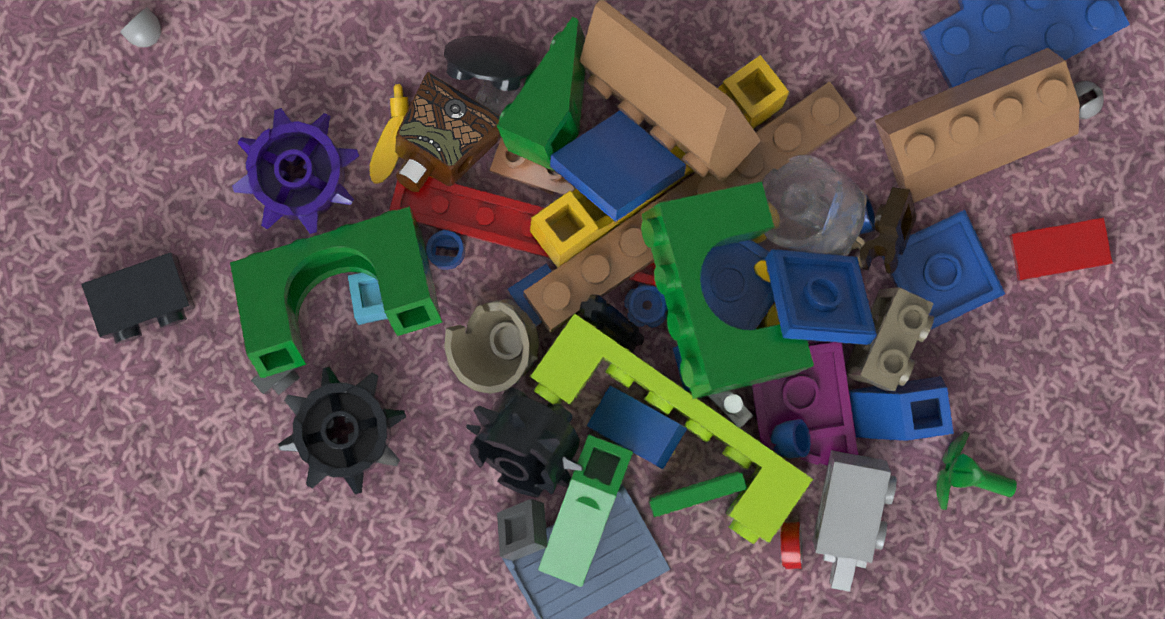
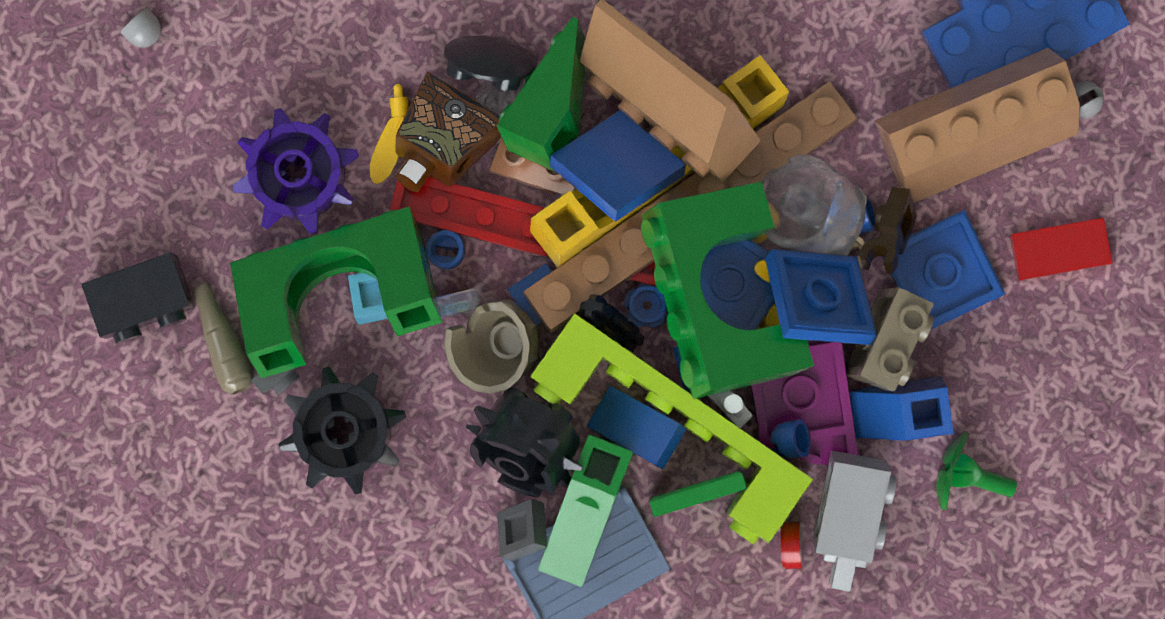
none -> dark tan piece [192,284,254,395]
none -> clear light blue tile [437,288,481,318]

